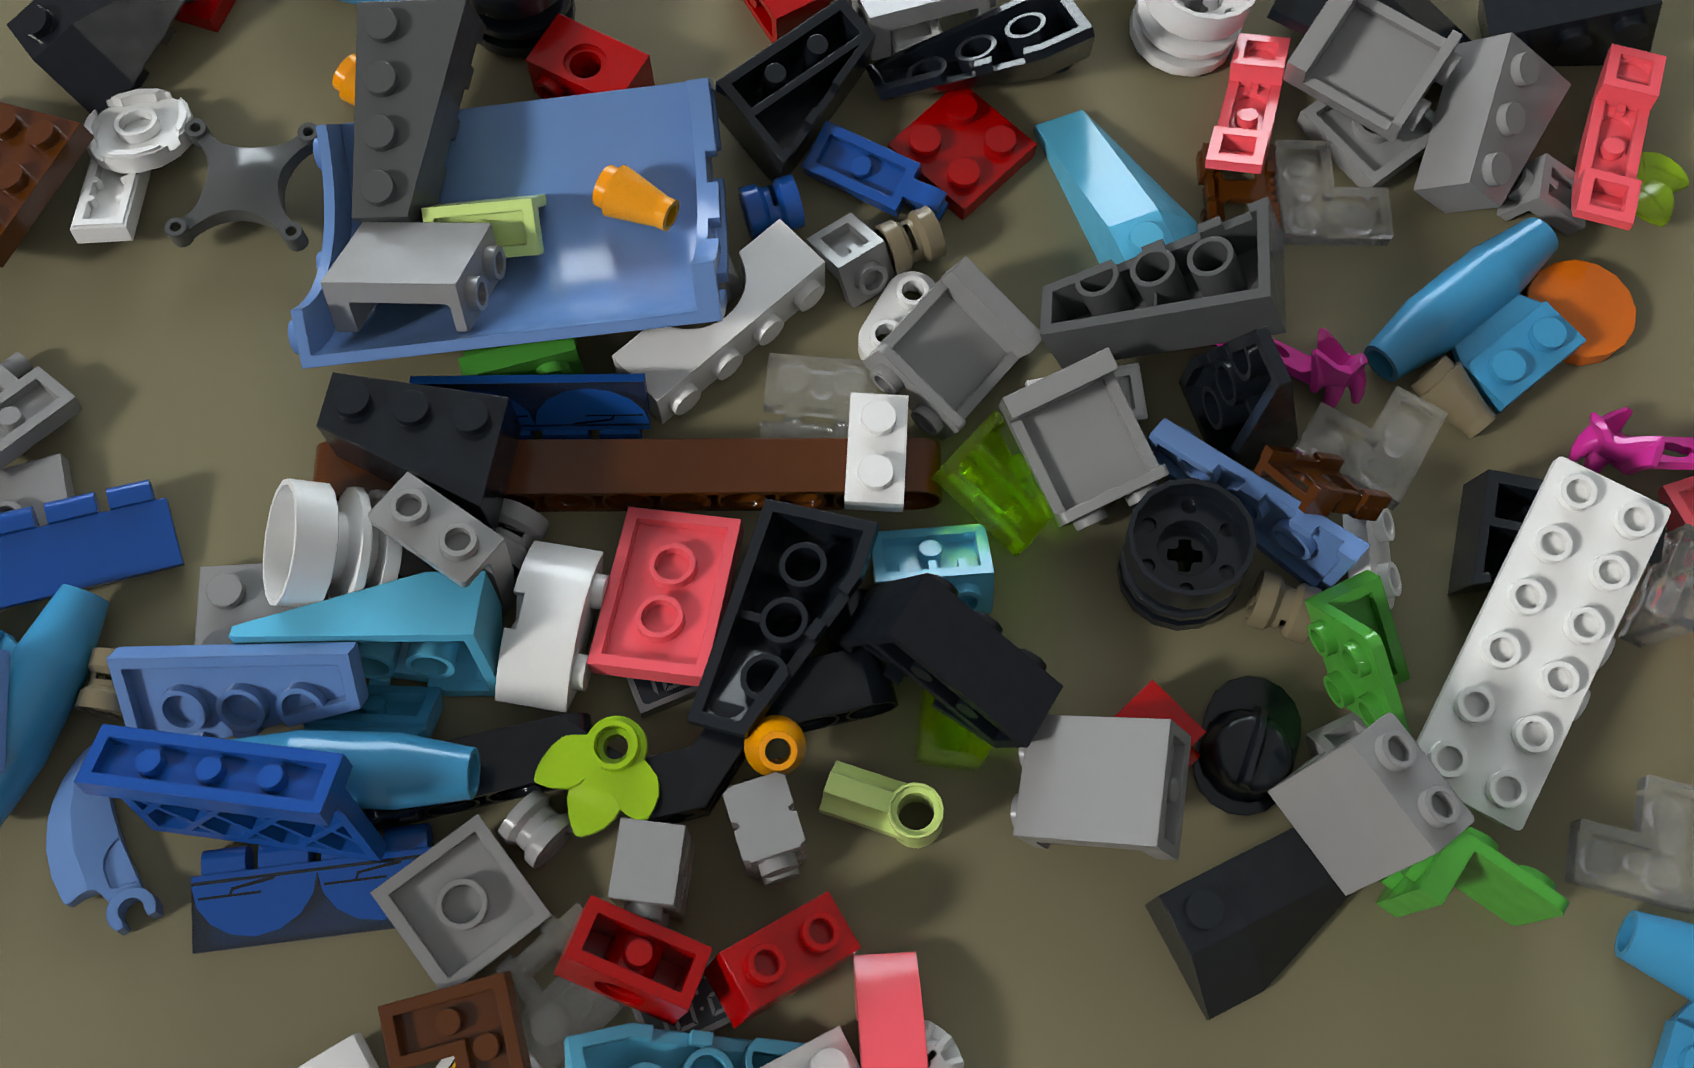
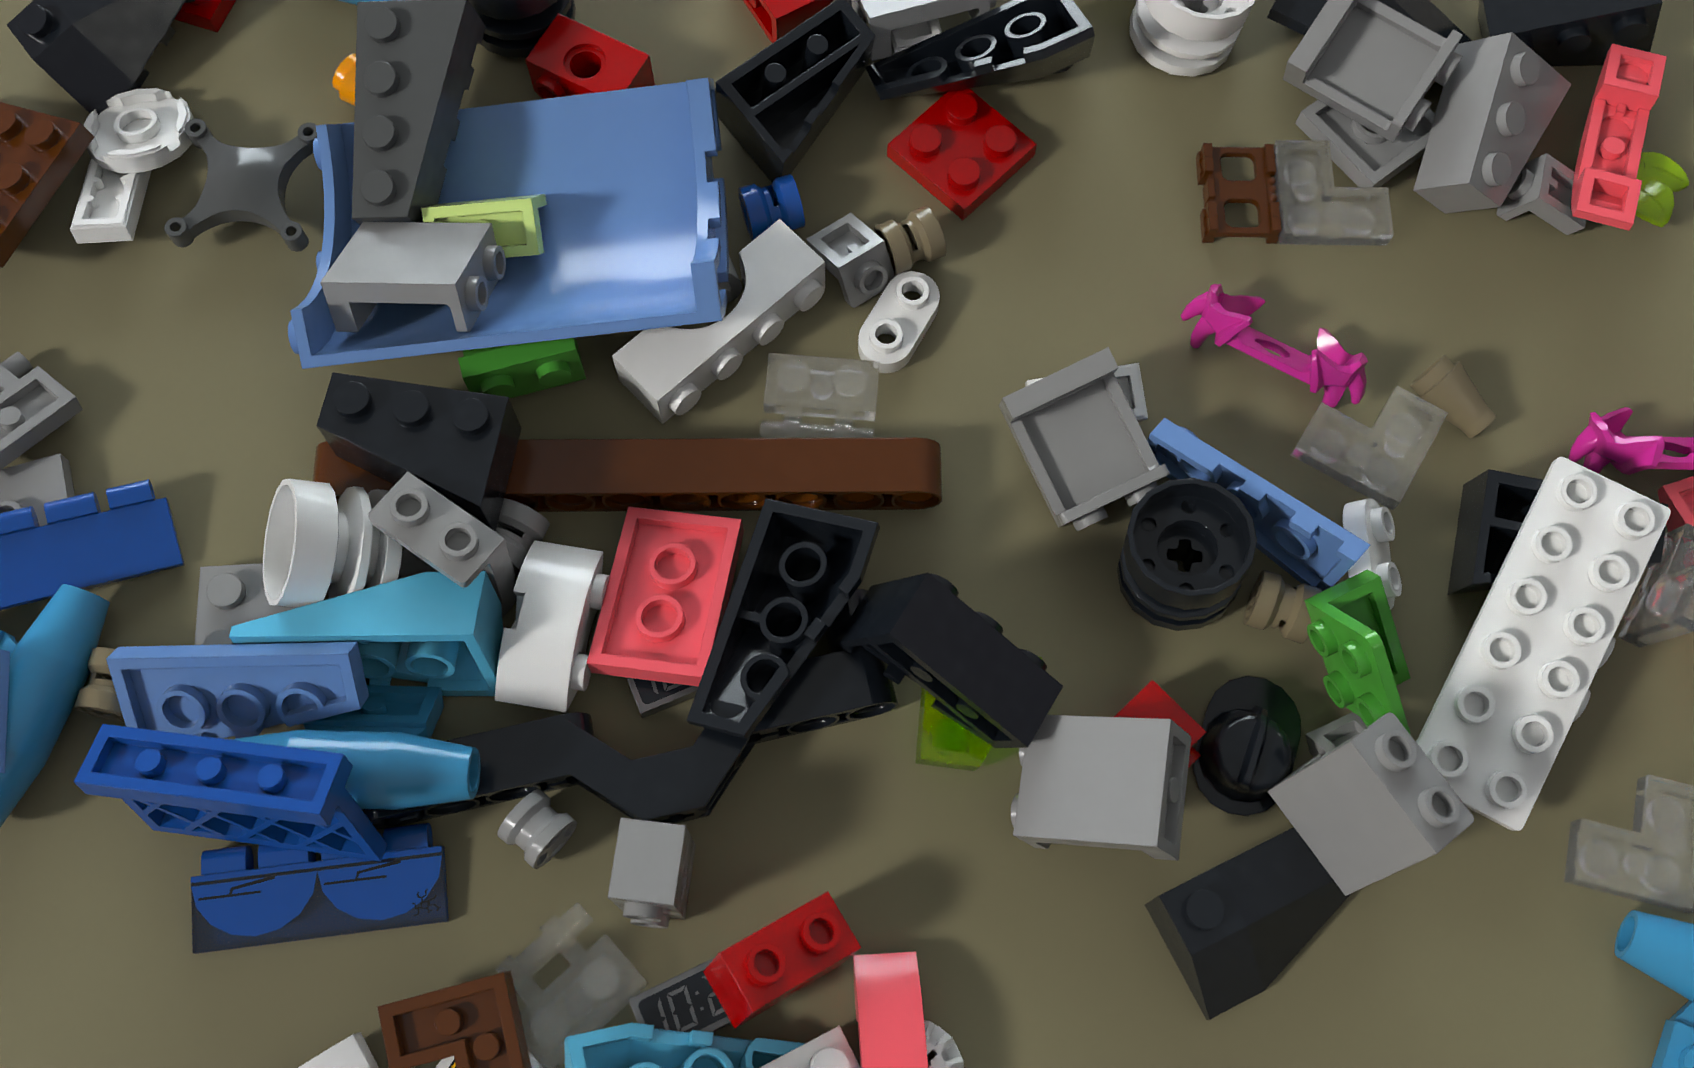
medium blue piece [46,746,163,935] -> none
light grey plate [370,814,552,989] -> none
blue windscreen [409,373,651,439] -> none
lime plate [534,716,660,838] -> none
red brick [553,895,713,1025] -> none
light orange cone [592,165,680,232] -> none
light grey brick [722,772,807,887] -> none
light orange cone [744,715,806,776] -> none
blue plate [801,120,949,223] -> none
yellowish green piece [819,760,944,849] -> none
white plate [844,392,909,512] -> none
light grey panel [862,256,1043,440] -> none
medium azure bracket [871,523,995,614] -> none
clear neon green wing [931,409,1054,557] -> none
medium azure wedge [1034,110,1198,265] -> none
dark grey wedge [1040,196,1286,369] -> none
black wedge [1178,326,1298,471] -> none
coral slope [1205,33,1291,174] -> none
reddish brown piece [1254,445,1392,521] -> none
dark azure plate [1364,217,1586,415] -> none
bright green bracket [1376,827,1570,926] -> none
orange tile [1522,259,1636,366] -> none

